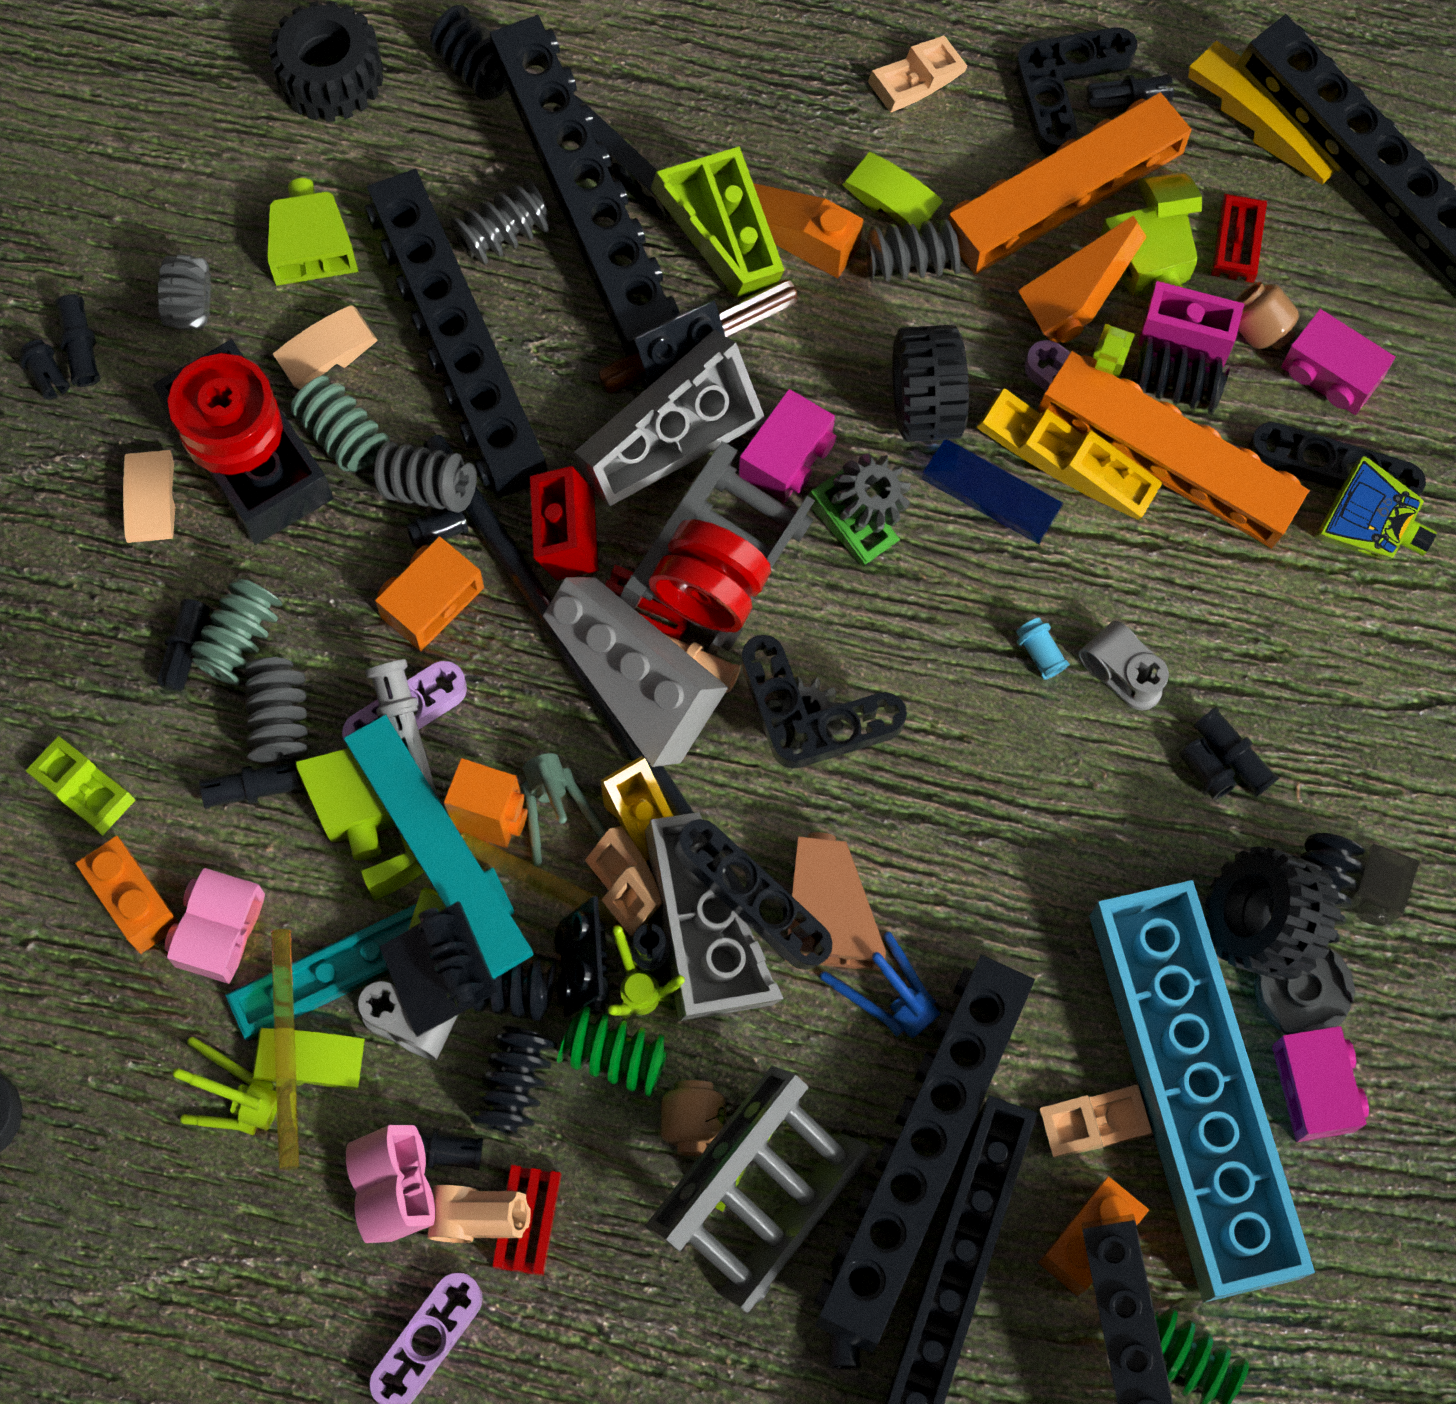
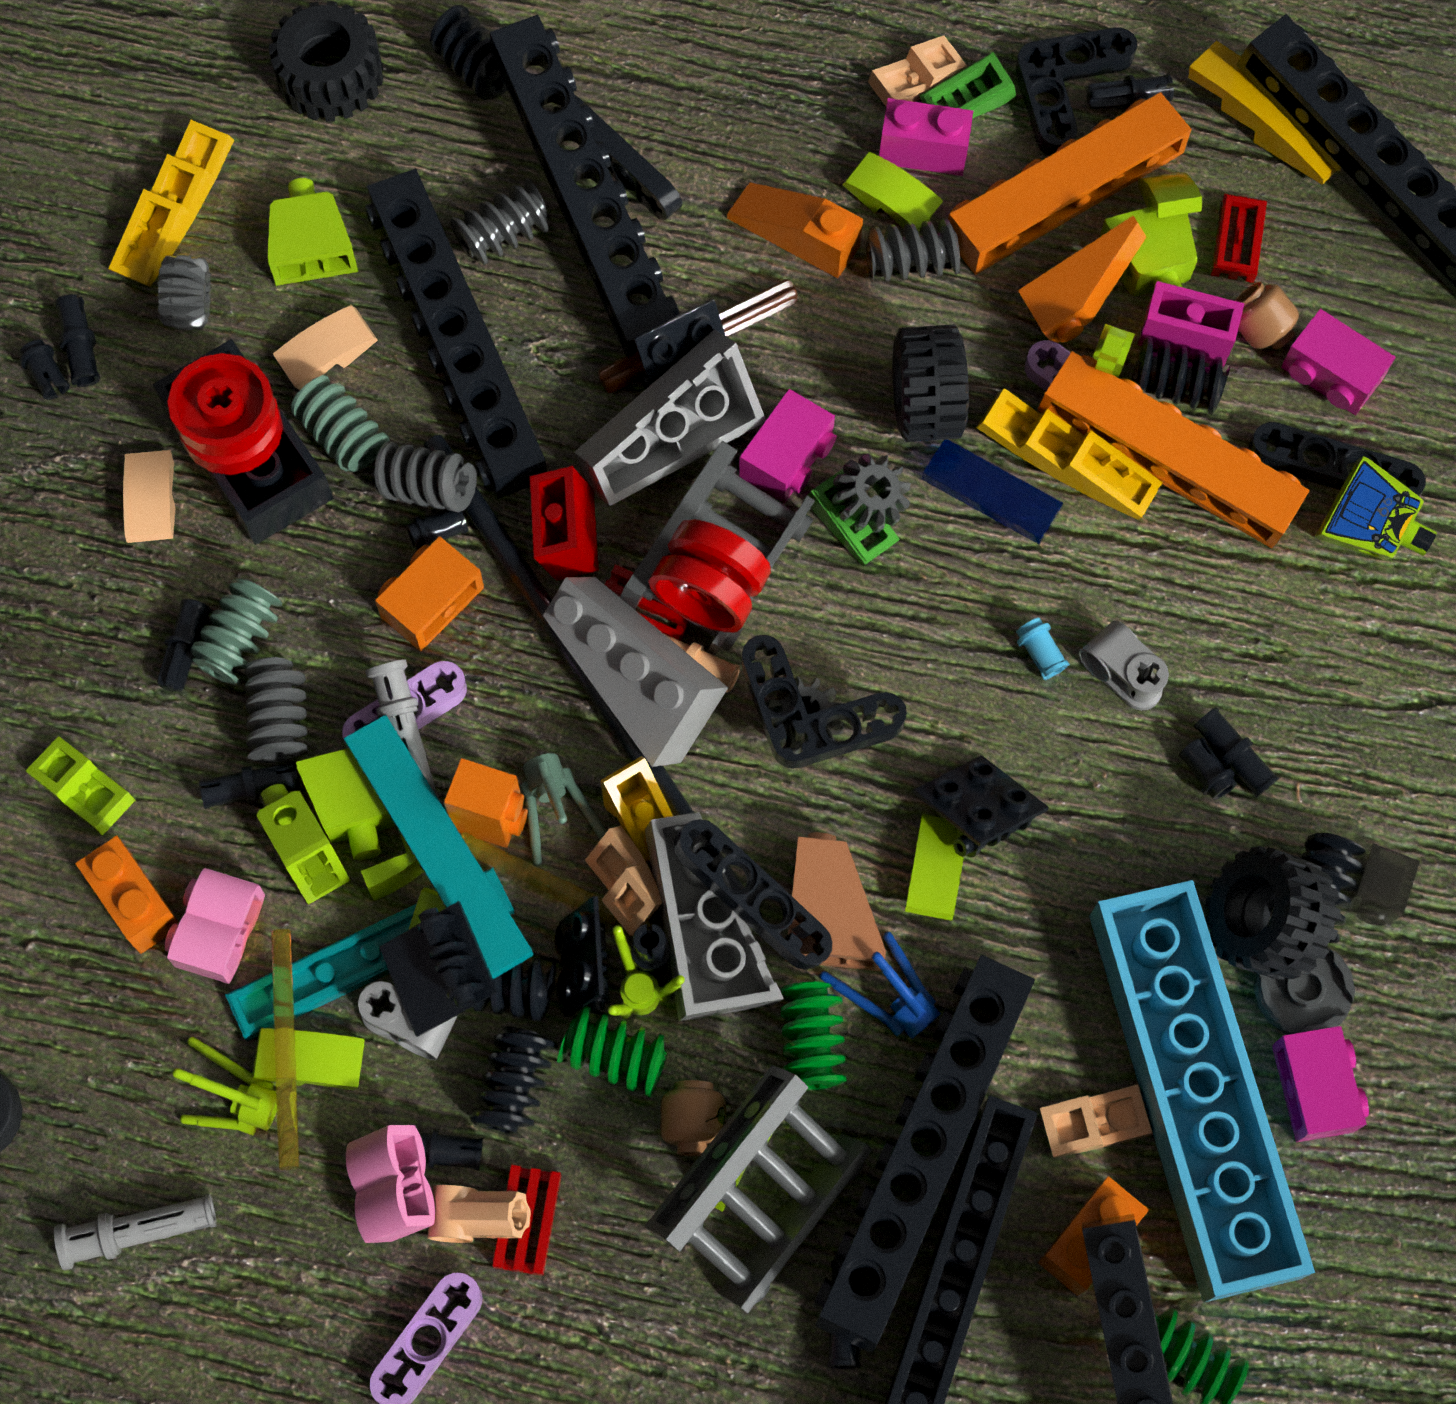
lime wedge [651,146,785,298] -> none
none -> light grey pin [54,1194,217,1271]
none -> yellow slope [108,120,234,287]
none -> lime torso [256,784,351,905]
none -> green piece [780,981,847,1090]
none -> dark pink brick [879,98,974,176]
none -> lime slope [905,814,964,921]
none -> black hinge [913,755,1049,857]
none -> bright green slope [919,52,1016,119]

